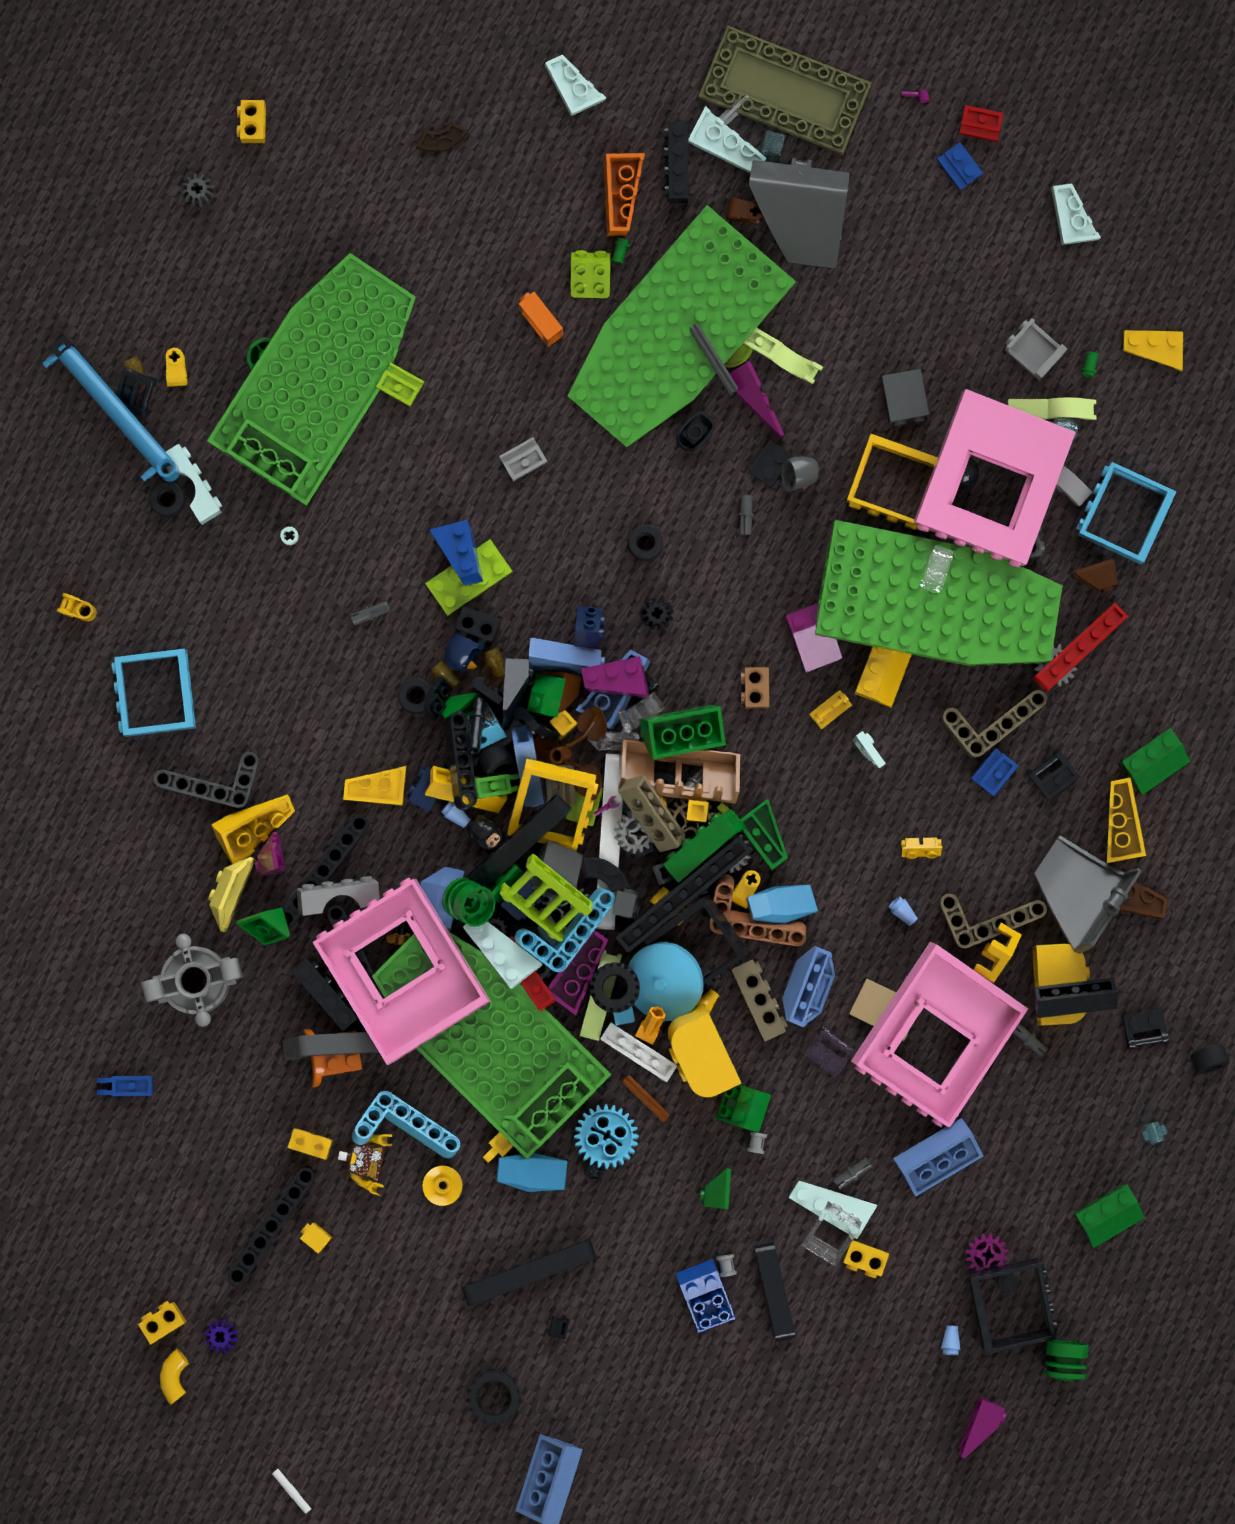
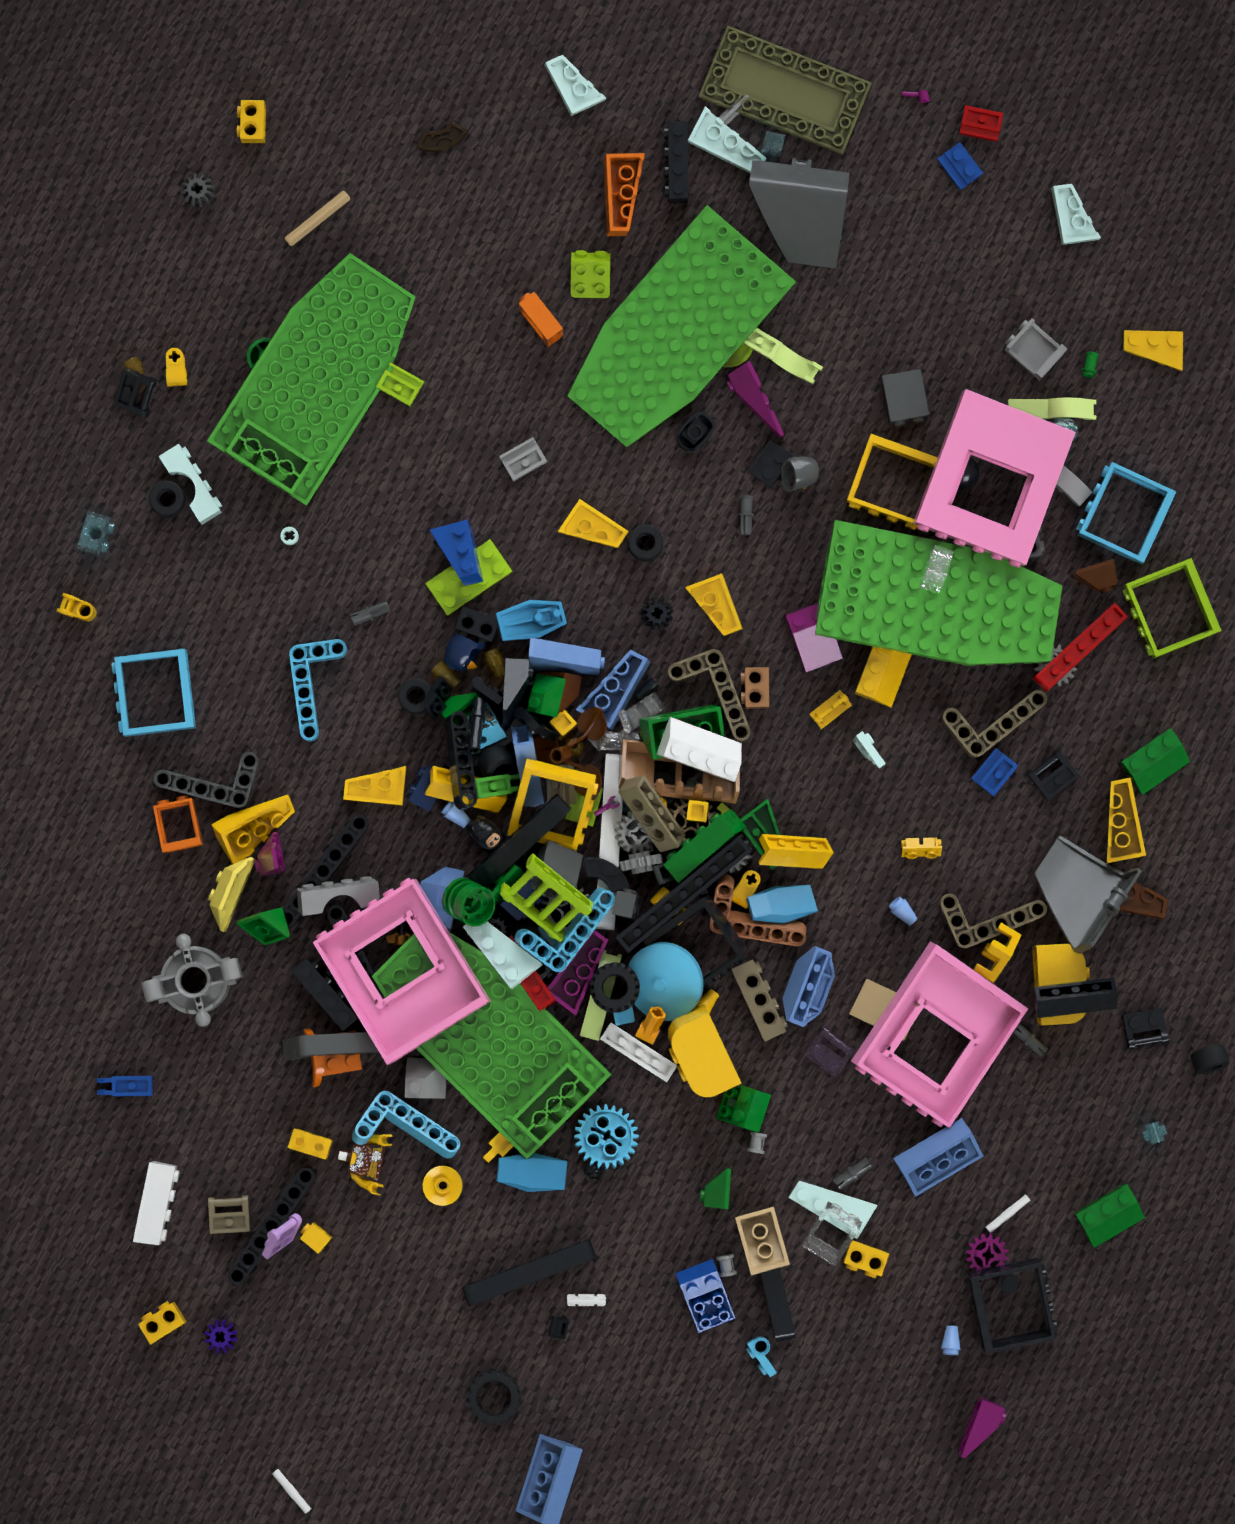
dark azure piece [43,335,180,482] -> none
yellow cylinder [159,1348,189,1405] -> none
dark blue brick [574,606,605,648] -> none
magenta wedge [581,656,649,698] -> none
green pin [611,238,630,264] -> none
dark orange axle [622,1075,670,1122] -> none
dark grey axle [690,324,738,394] -> none
reddish brown piece [726,198,764,224] -> none
green wheel [1044,1340,1089,1381] -> none
none -> clear light blue brick [77,511,115,557]
none -> white slope [133,1161,180,1245]
none -> orange window [153,795,203,853]
none -> dark tan plate [208,1195,250,1234]
none -> lavender plate [262,1213,302,1260]
none -> tan axle [285,191,350,246]
none -> medium azure beam [289,639,347,742]
none -> light grey slope [405,1058,446,1099]
none -> dark azure piece [495,600,567,641]
none -> yellow wing [558,499,629,548]
none -> clear yellow cone [564,737,584,756]
none -> white axle [567,1294,606,1306]
none -> light grey gear [619,851,663,874]
none -> white slope [656,717,742,782]
none -> dark tan beam [668,649,750,742]
none -> yellow wing [685,573,743,636]
none -> tan slope [735,1207,790,1276]
none -> medium azure plate [746,1336,777,1377]
none -> yellow panel [758,834,834,869]
none -> white piece [986,1194,1031,1233]
none -> lime window [1122,558,1222,659]

